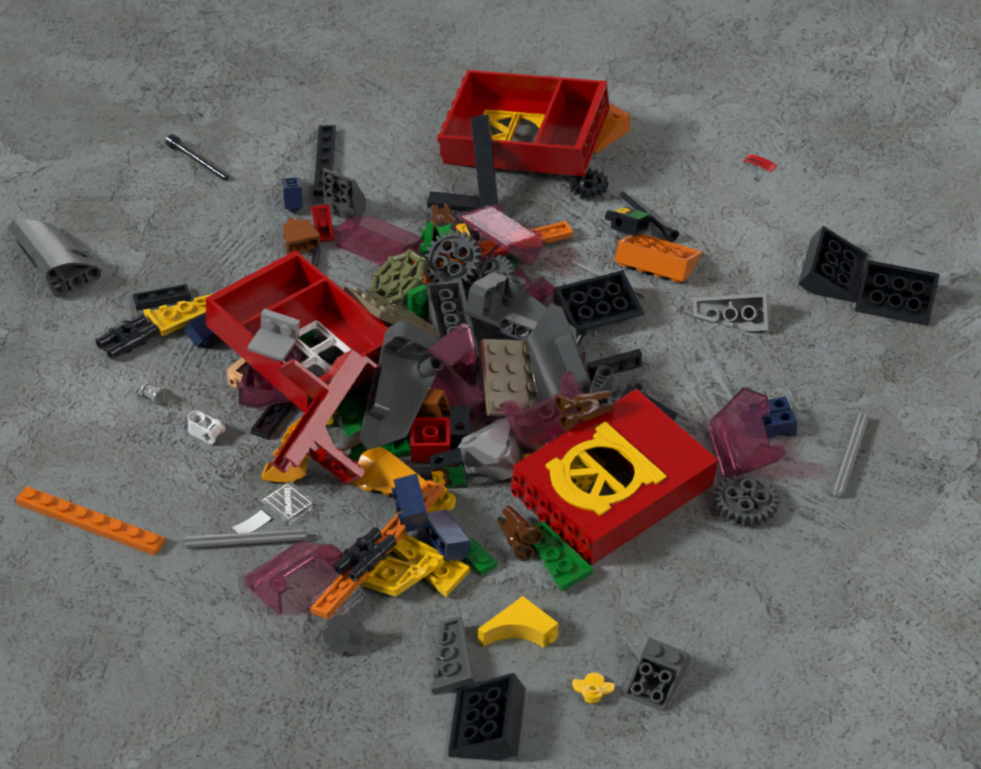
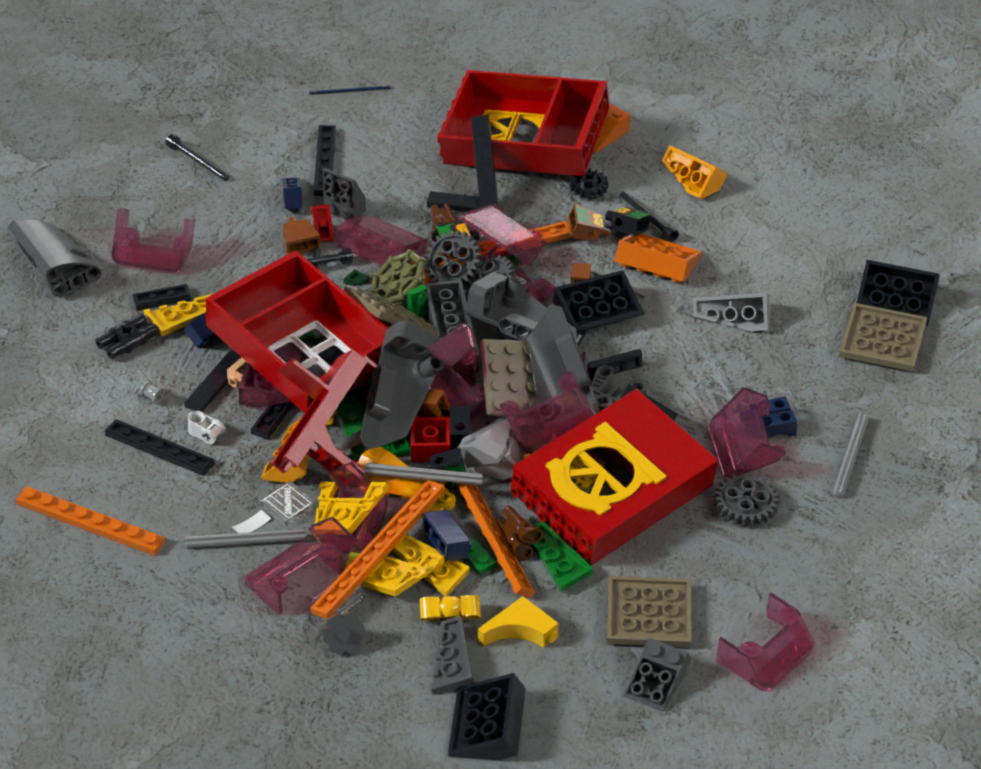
light grey bracket [248,309,300,361] -> none
black pin [332,527,398,582] -> none
dark blue brick [391,474,430,532] -> none
green plate [419,222,434,260] -> none
reddish brown piece [555,390,615,432] -> none
yellow plate [572,672,615,704] -> none
red sticker [743,154,777,173] -> none
black slope [798,226,868,302] -> none
none -> black tile [105,419,215,476]
none -> clear pink windscreen [112,208,196,272]
none -> black tile [184,348,241,412]
none -> black piece [307,248,353,265]
none -> clear pink windscreen [308,462,388,554]
none -> dark blue piece [309,85,390,95]
none -> yellow wing [314,482,390,534]
none -> dark green tile [343,269,369,286]
none -> light grey axle [364,463,483,485]
none -> yellow piece [419,595,481,621]
none -> orange plate [457,483,536,598]
none -> dark orange torso [568,203,611,242]
none -> dark orange brick [570,262,591,283]
none -> dark tan plate [607,576,692,647]
none -> light orange wedge [662,145,728,199]
none -> clear pink windscreen [716,592,815,691]
none -> dark tan plate [839,303,927,372]

